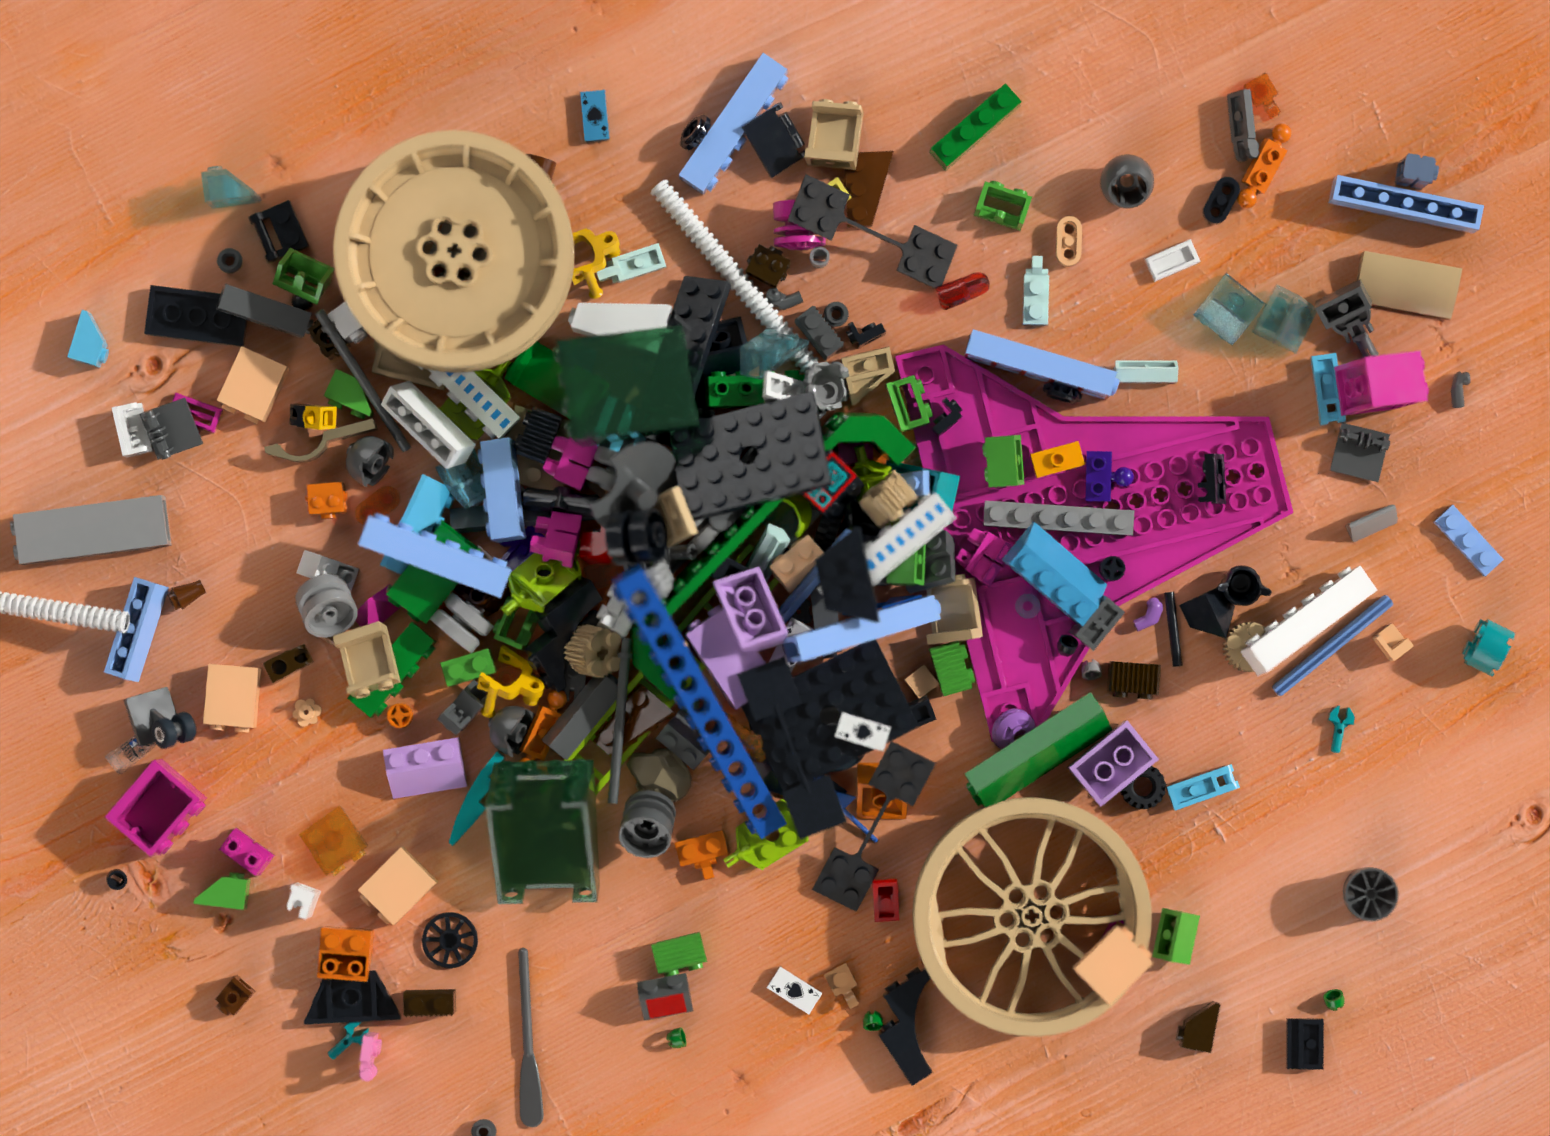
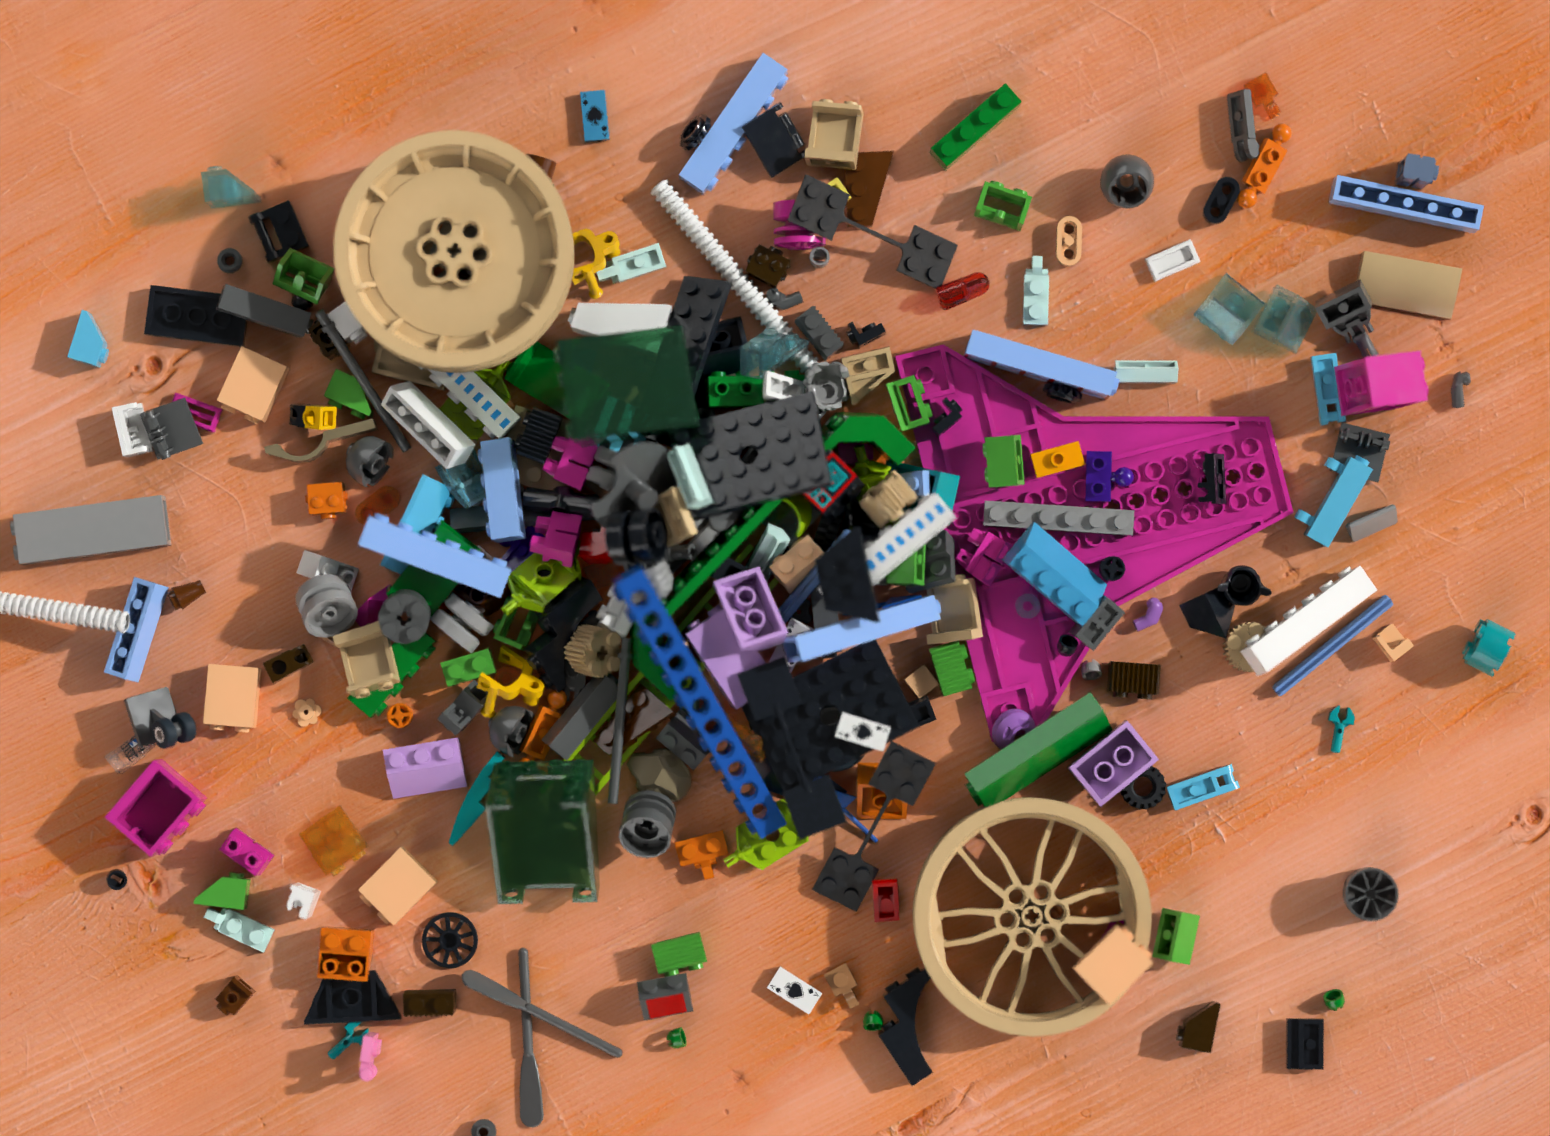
dark grey plate [824,302,849,327] -> none
black bar [1164,592,1183,667] -> none
light blue plate [1434,505,1504,577] -> none
none -> light aqua hinge [204,907,275,953]
none -> dark grey brick [378,589,431,644]
none -> dark grey piece [461,970,623,1058]
none -> light aqua piece [666,443,714,509]
none -> medium azure brick [1294,455,1373,547]

